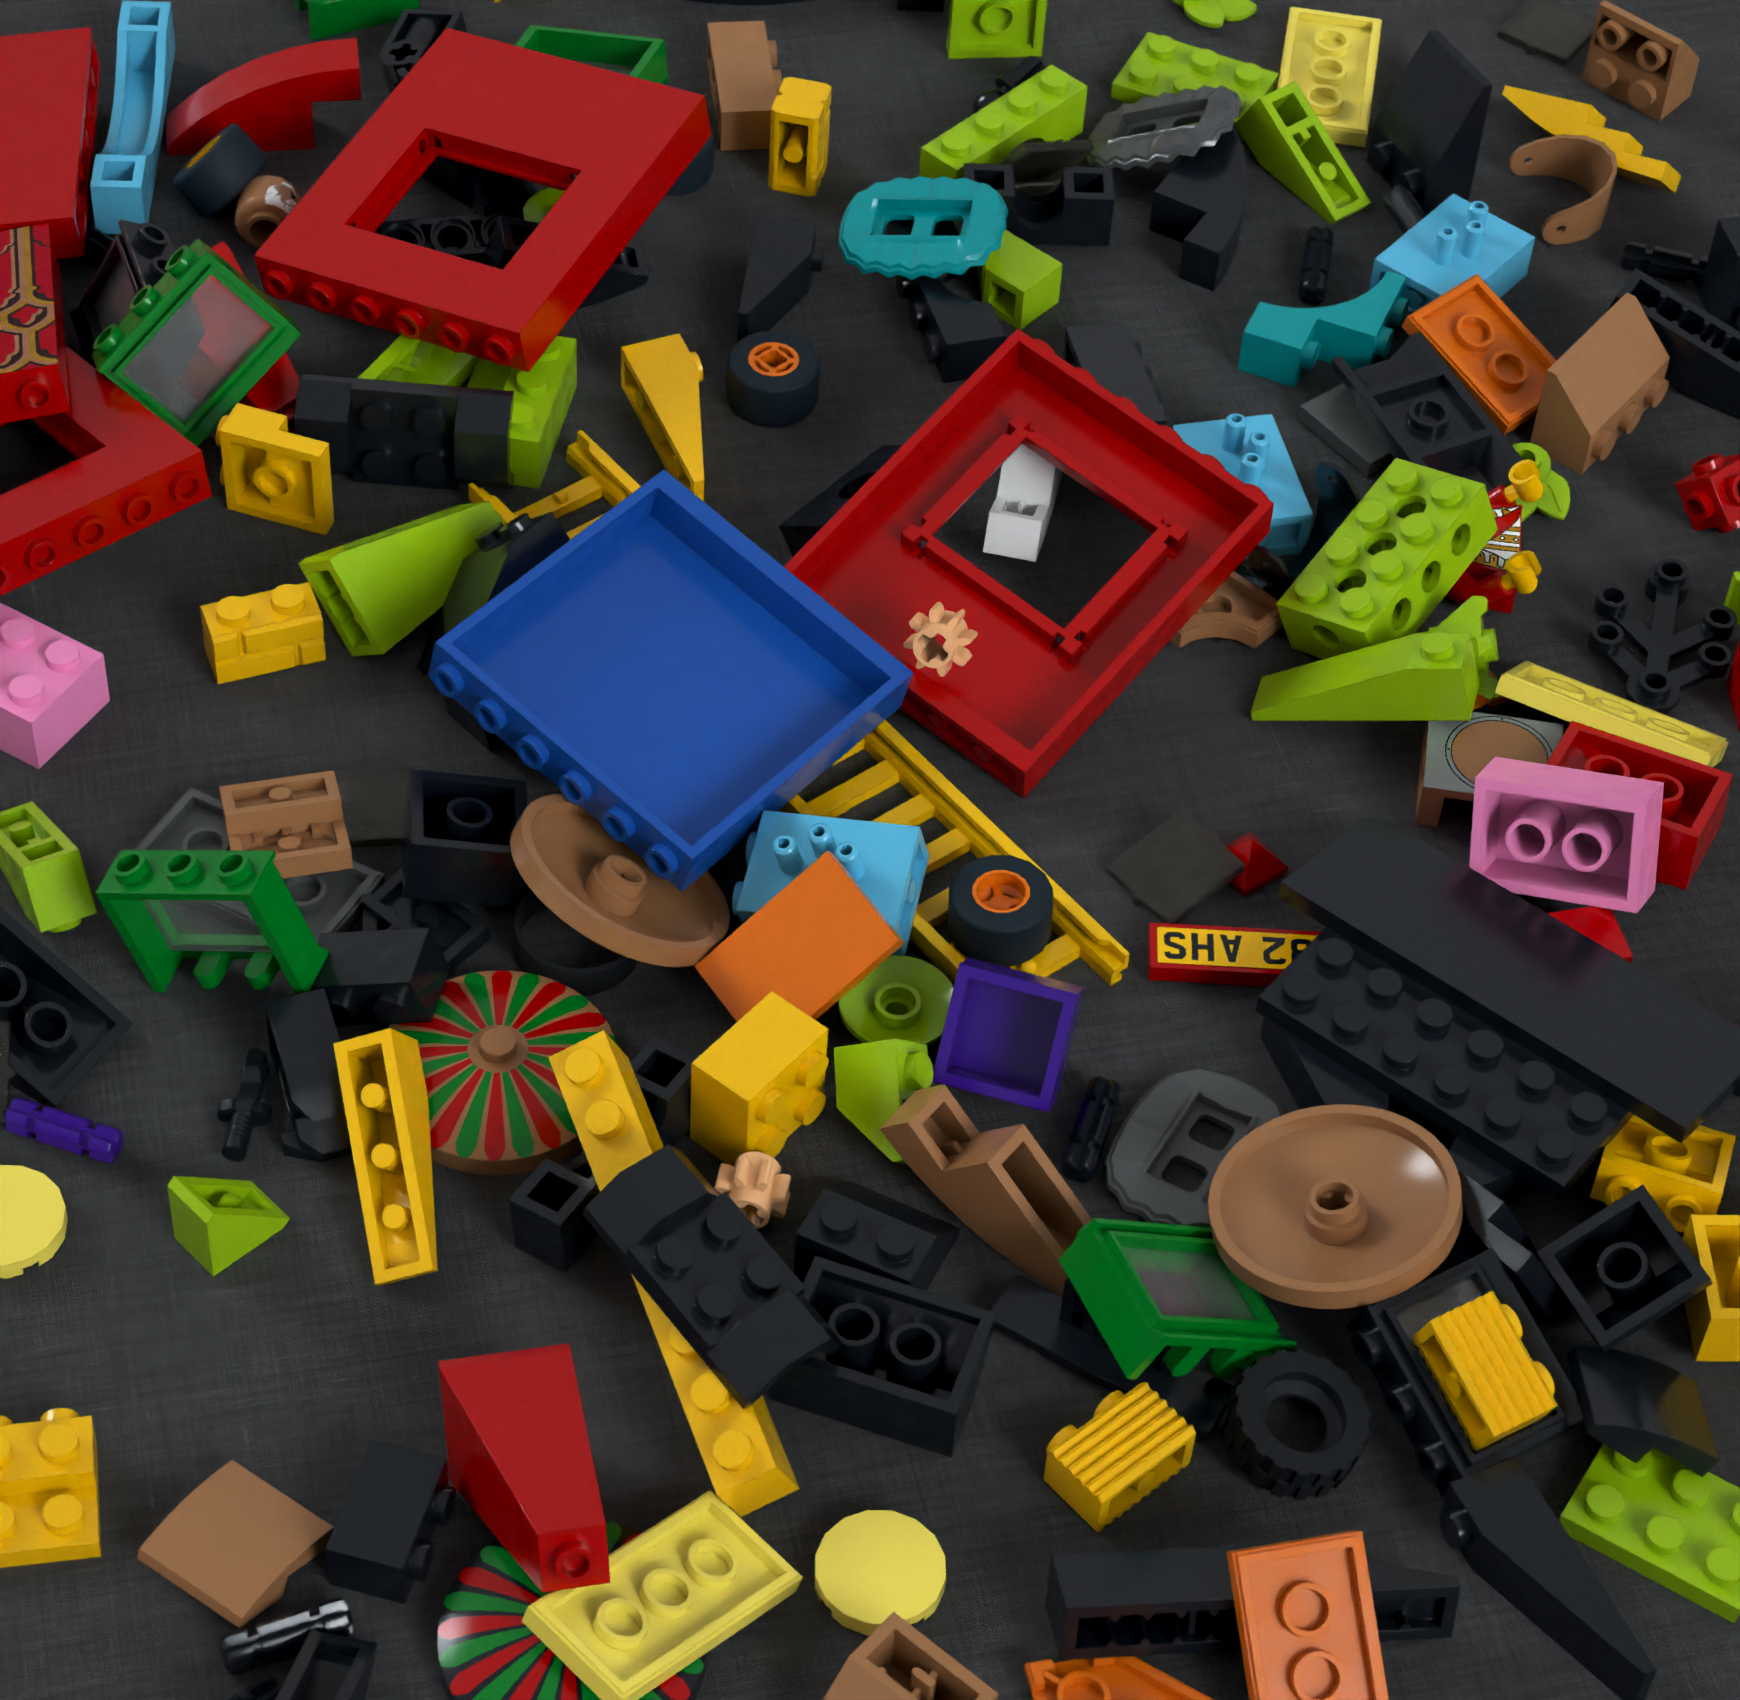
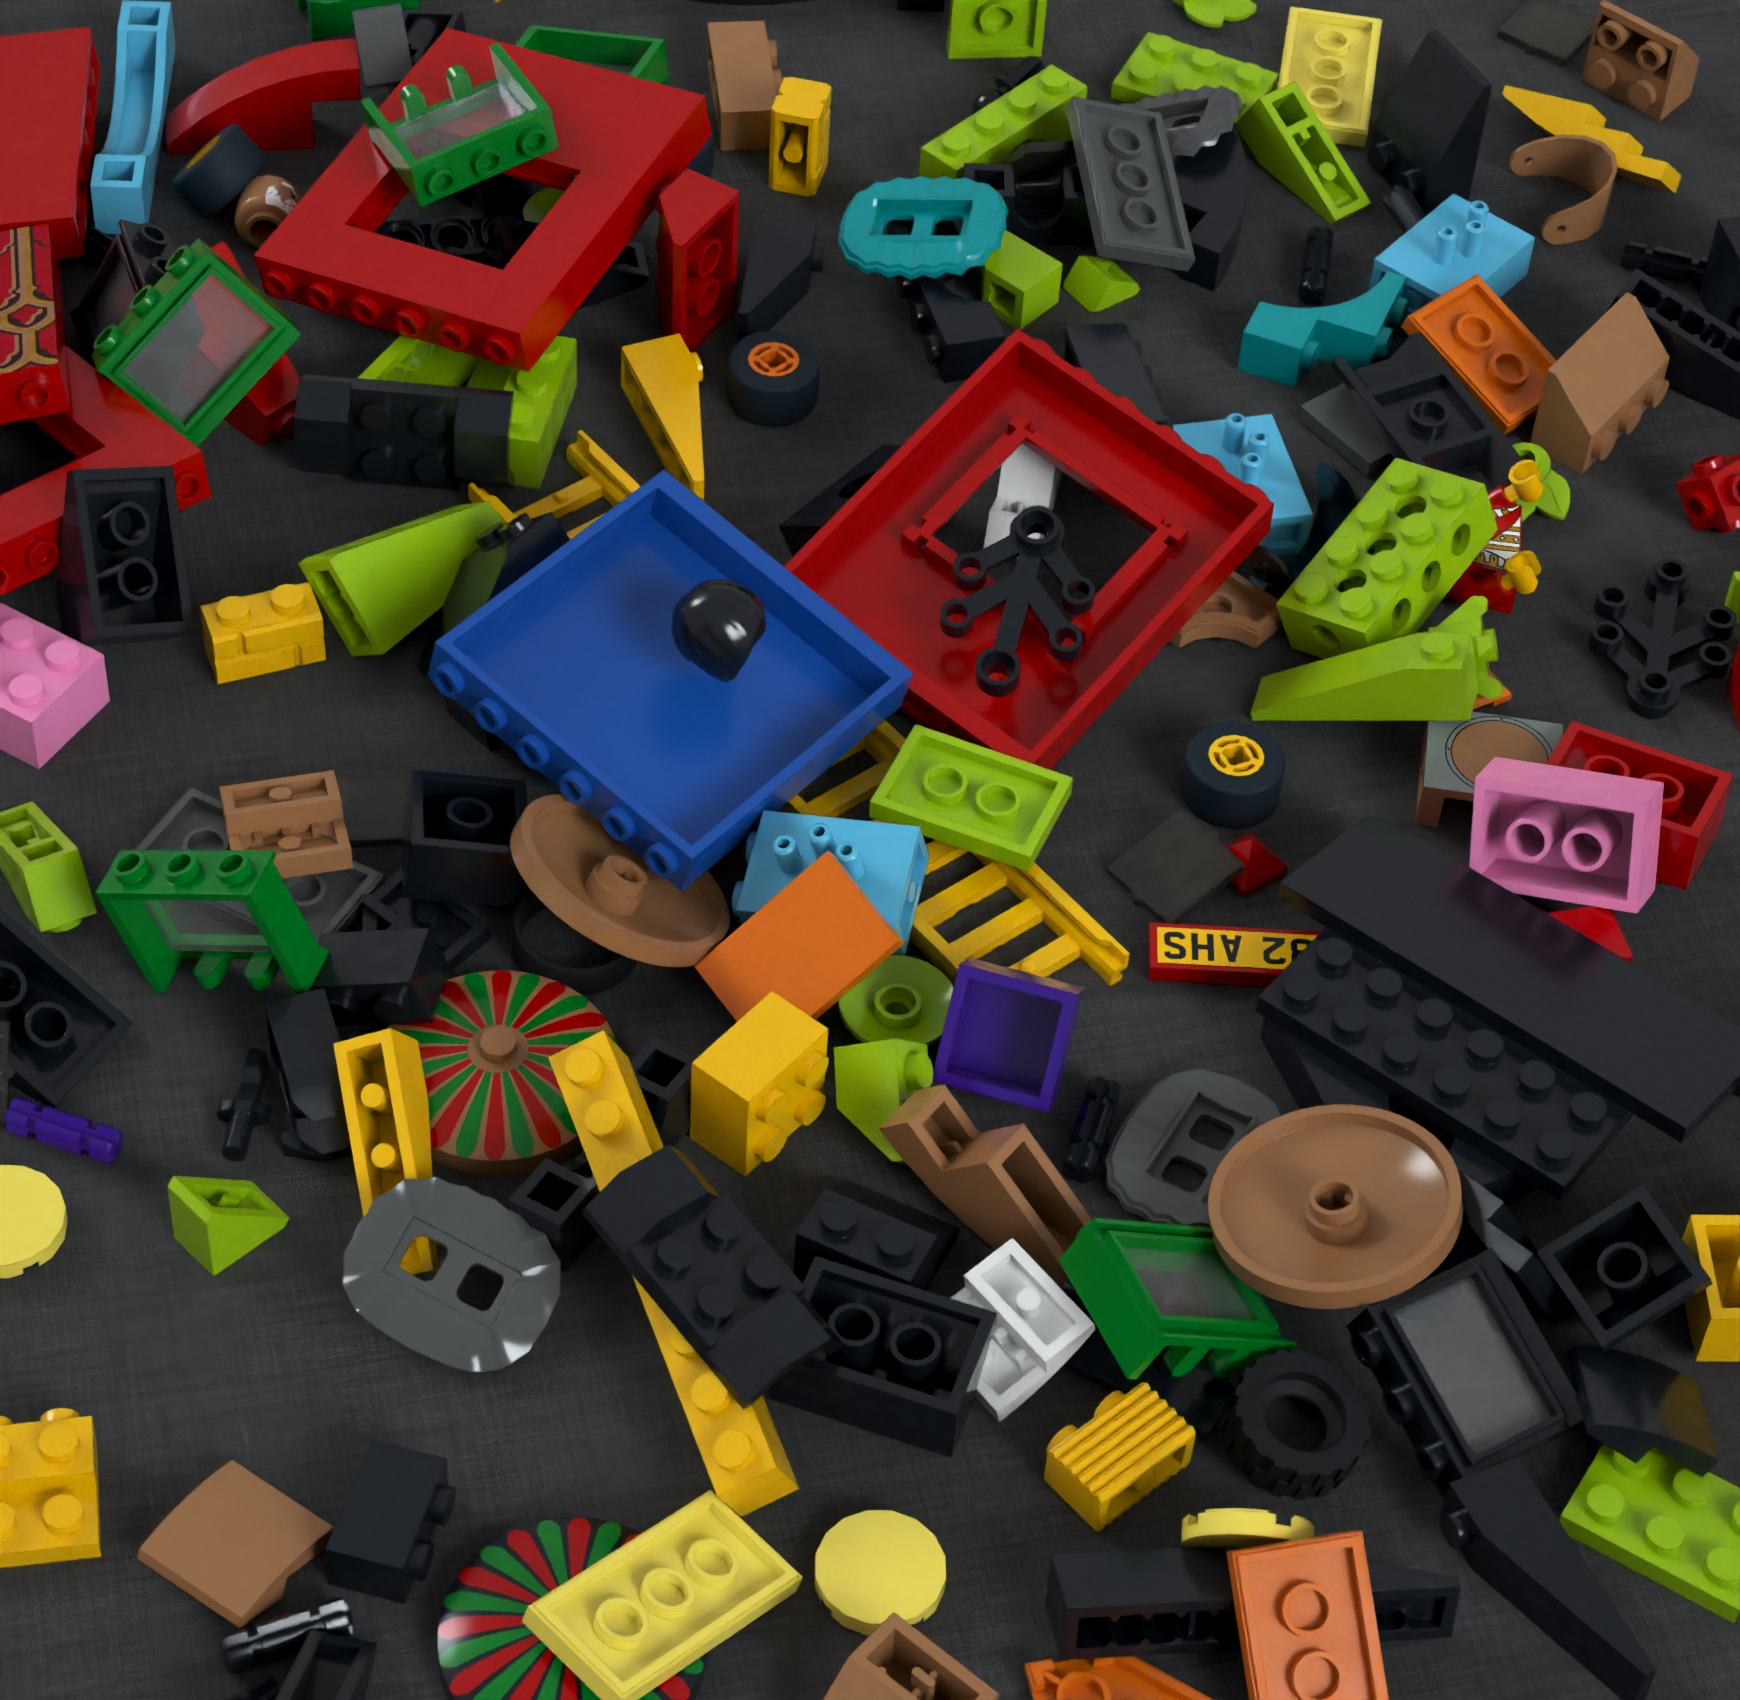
yellow plate [216,403,334,535] -> none
red slope [438,1343,610,1593] -> none
light nougat gear [714,1152,791,1229] -> none
light nougat gear [903,602,978,677] -> none
black wheel [948,855,1053,967] -> none
yellow brick [1412,1291,1558,1451] -> none
light yellow tile [1494,661,1729,767] -> none
yellow plate [1589,1115,1736,1232] -> none
none -> black slope [56,466,195,646]
none -> dark grey piece [343,1176,561,1372]
none -> dark grey brick [352,3,413,89]
none -> green window [360,43,559,208]
none -> red slope [655,168,739,352]
none -> black hair [671,579,767,682]
none -> lime plate [869,724,1073,872]
none -> black plant [940,506,1095,697]
none -> white slope [951,1238,1095,1423]
none -> lime slope [1063,255,1141,312]
none -> dark grey tile [1066,97,1195,271]
none -> black wheel [1180,721,1286,829]
none -> light yellow tile [1181,1508,1314,1548]

